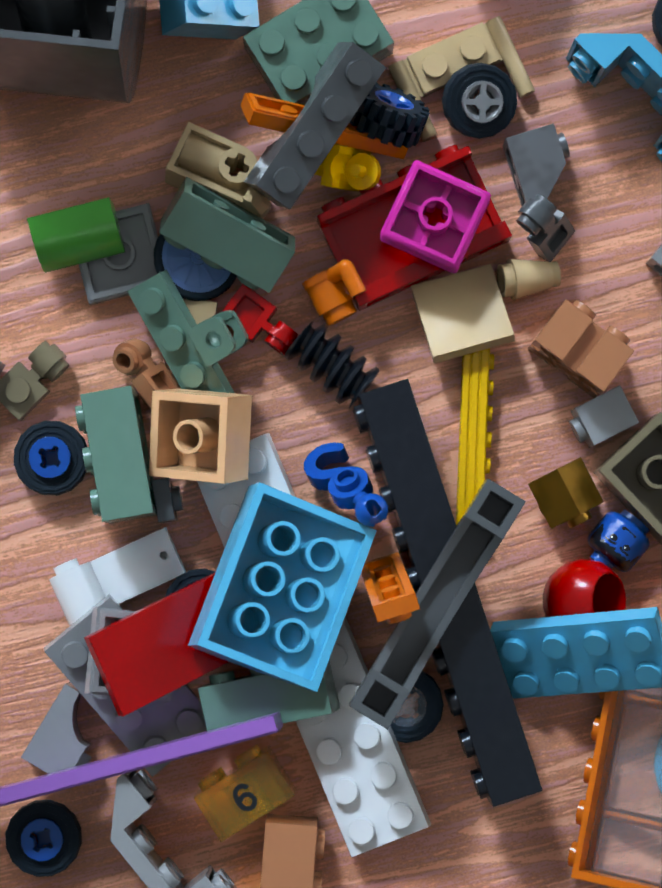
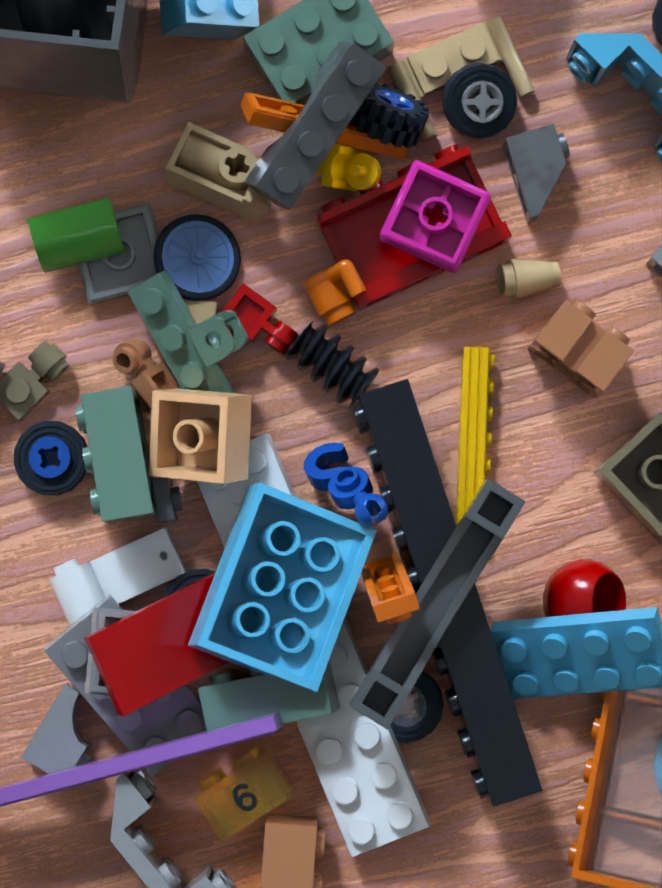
black wheel [5,800,82,877] -> none
sand green brick [159,177,295,293] -> none
tan tile [411,264,515,363] -> none
dark grey plate [516,194,575,262] -> none
pearl gold brick [528,457,604,529] -> none
light grey brick [569,385,639,448] -> none
blue head [587,509,650,572] -> none

